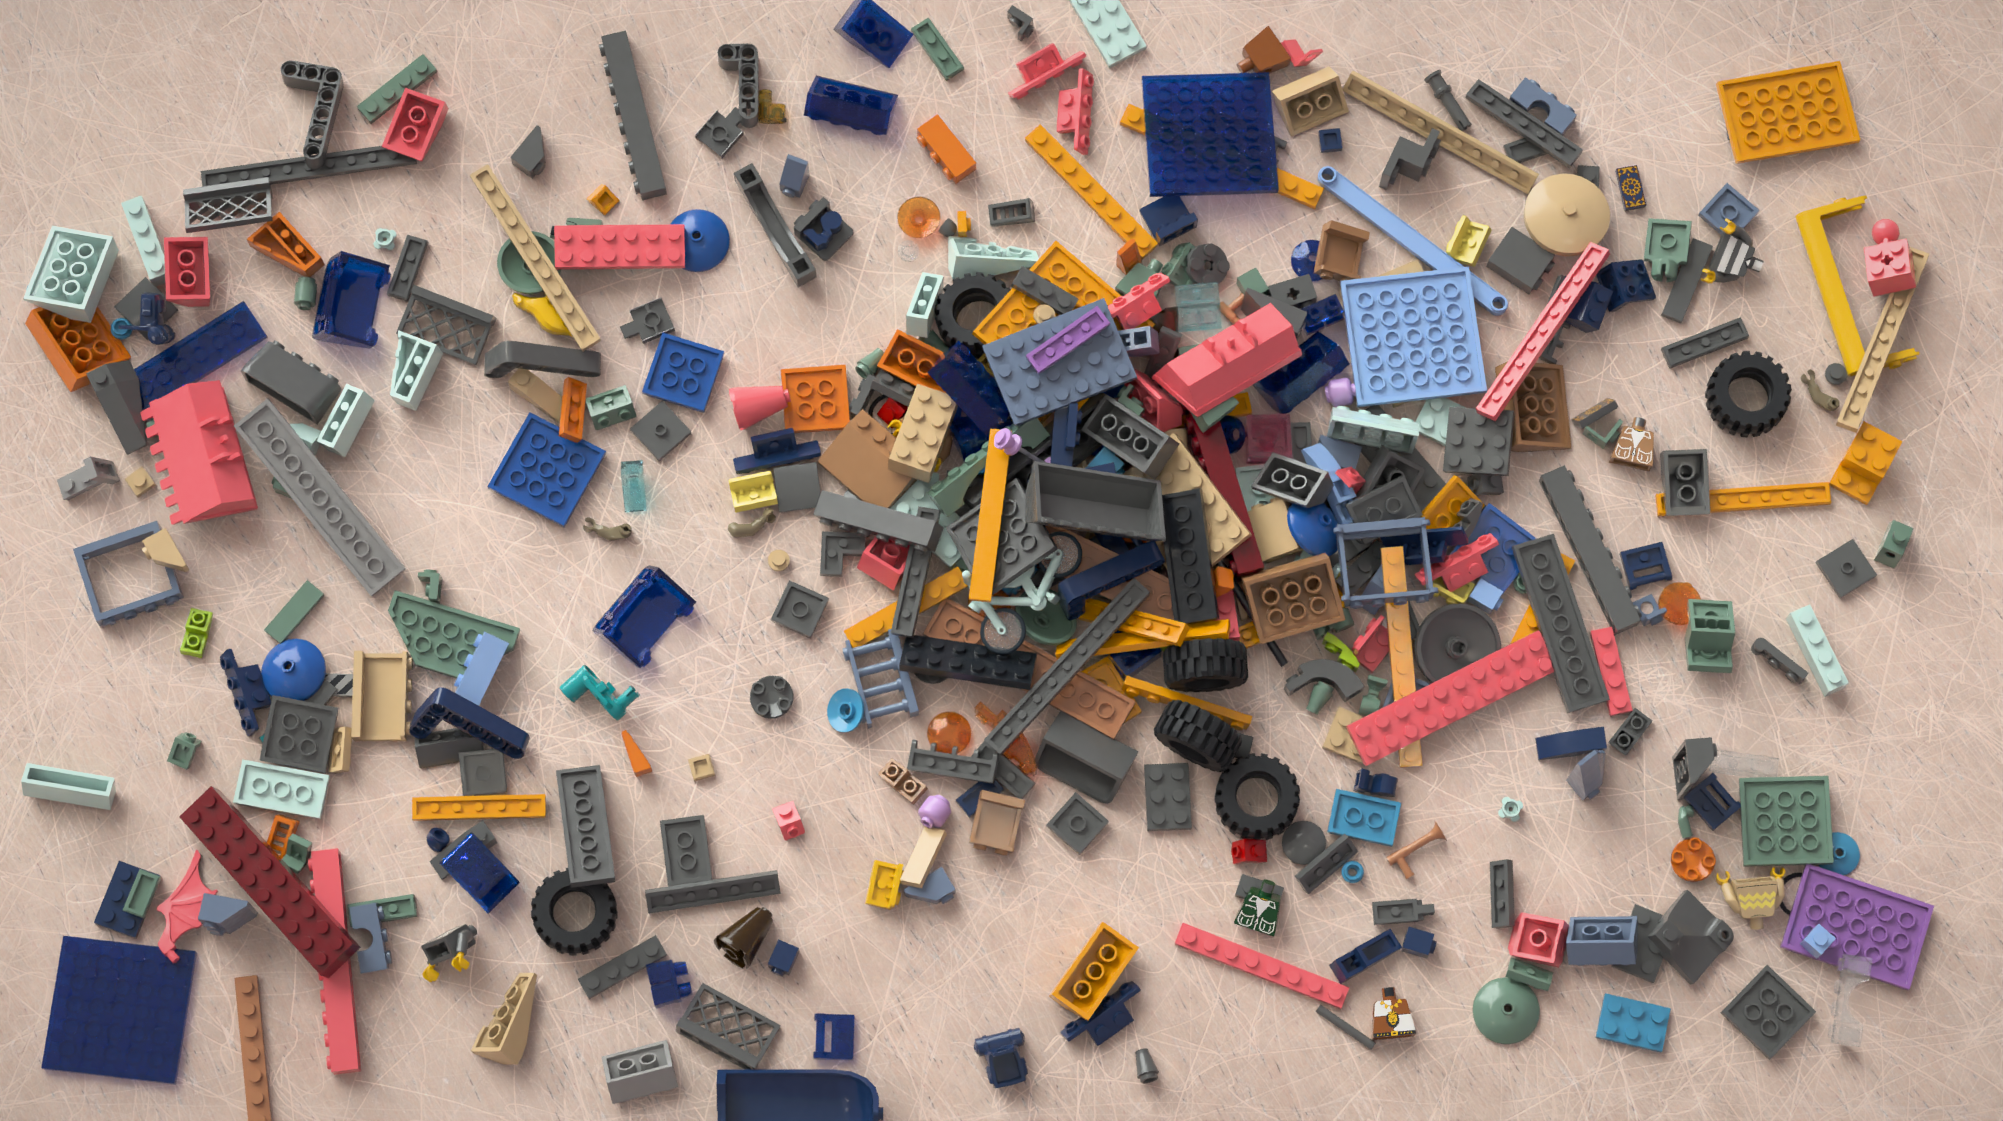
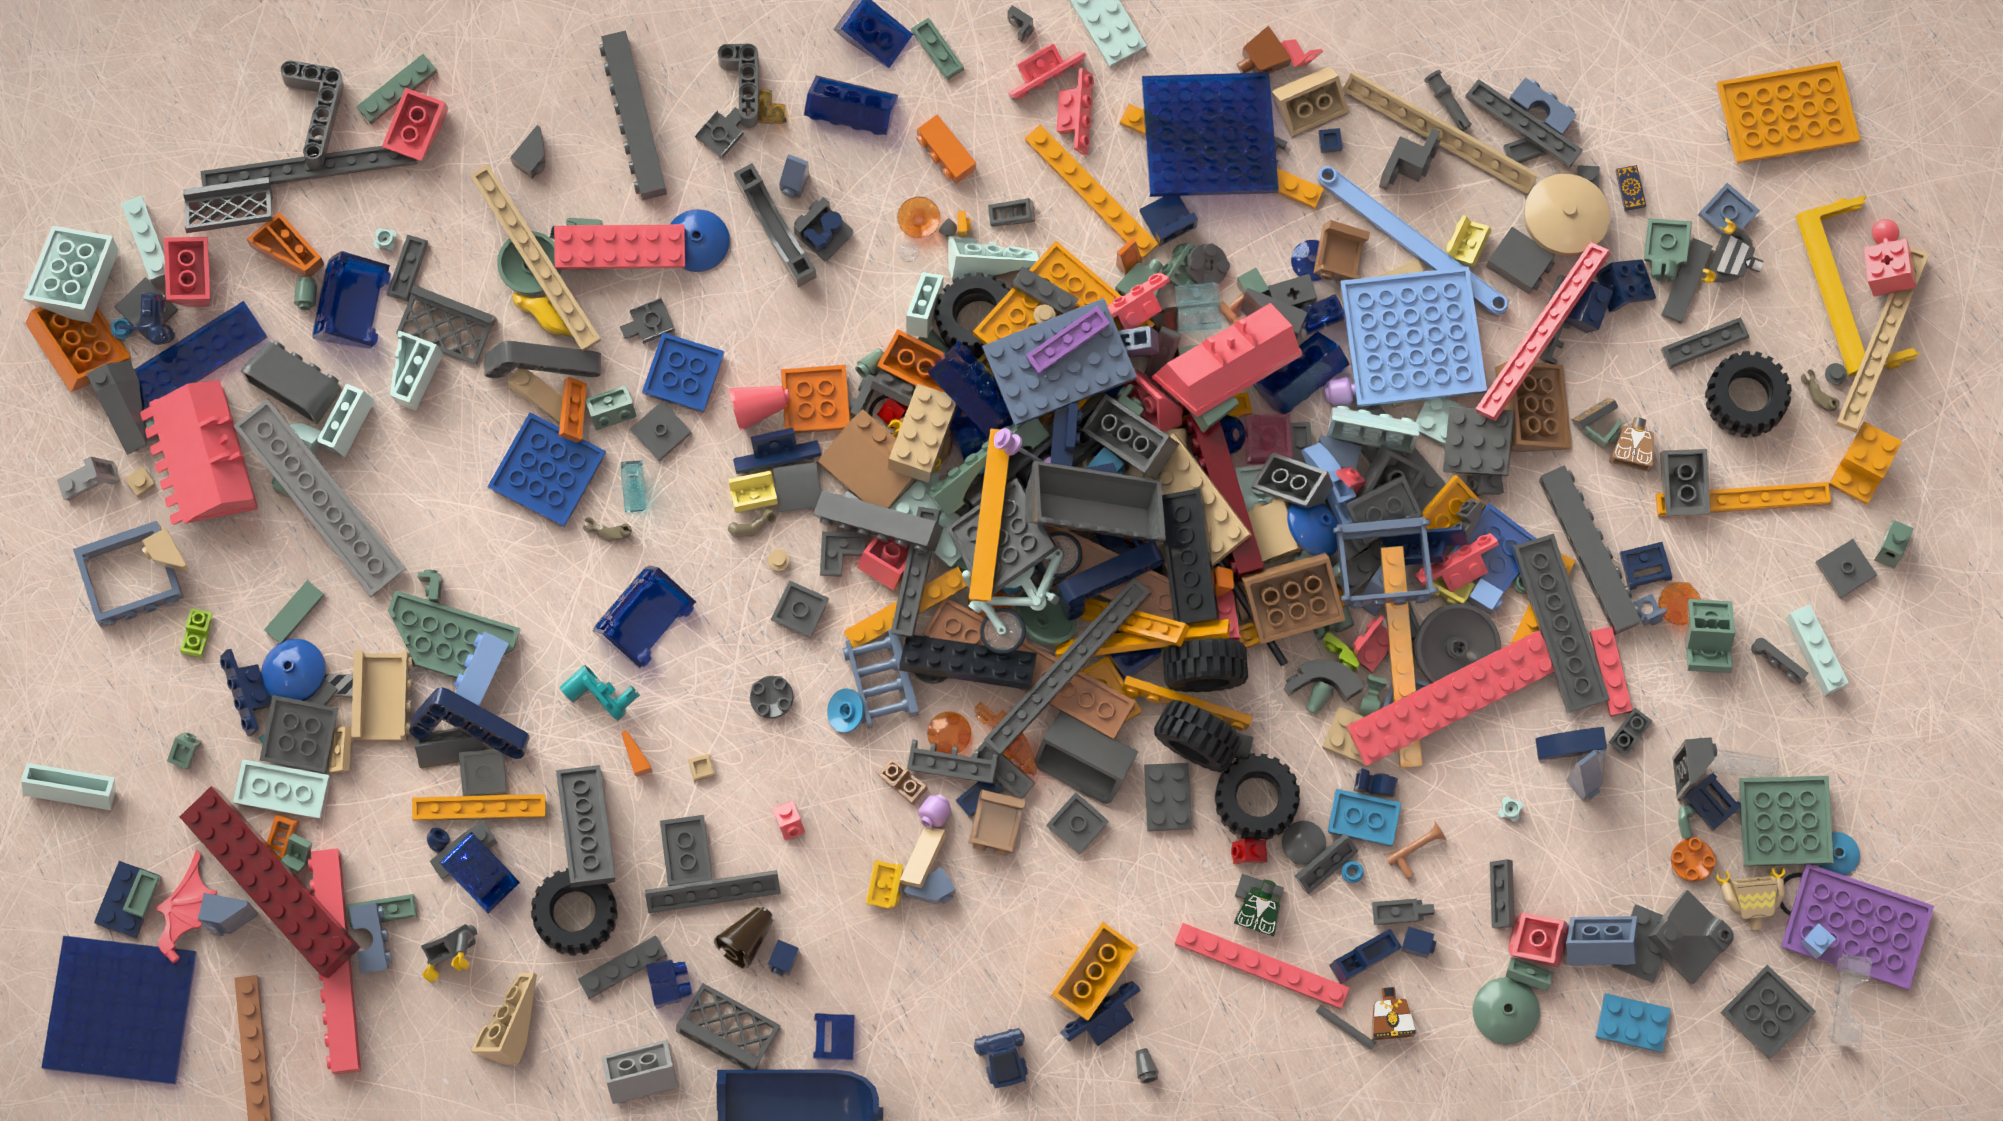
light orange slope [587,184,620,216] -> none

